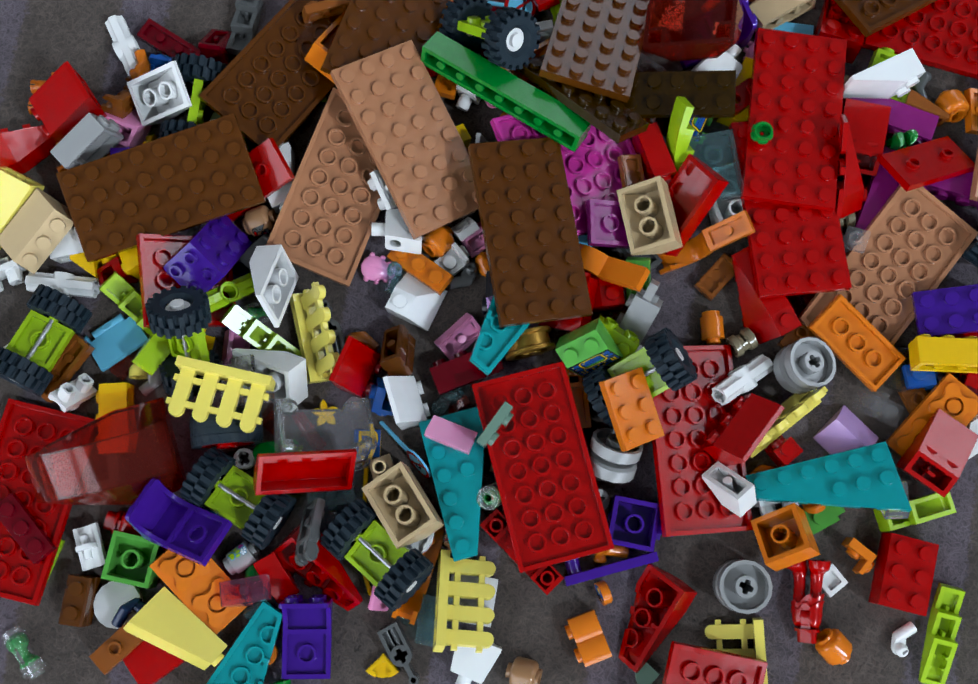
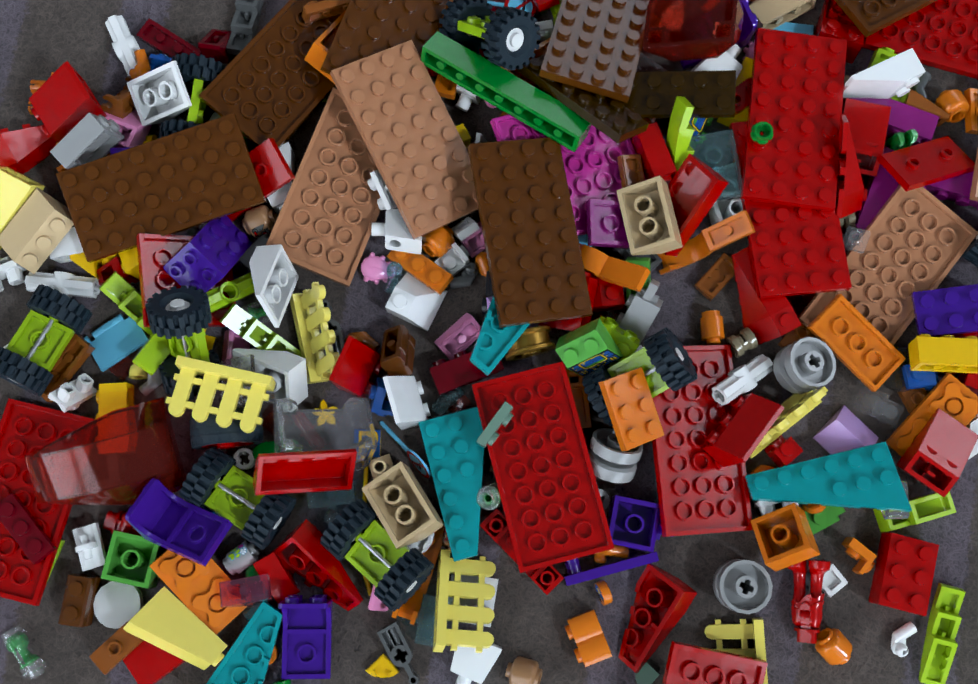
dark blue arm [111,598,146,628] -> none
dark grey hinge [294,497,326,567] -> none
bright pink slope [424,415,478,455] -> none
white slope [701,461,757,518] -> none

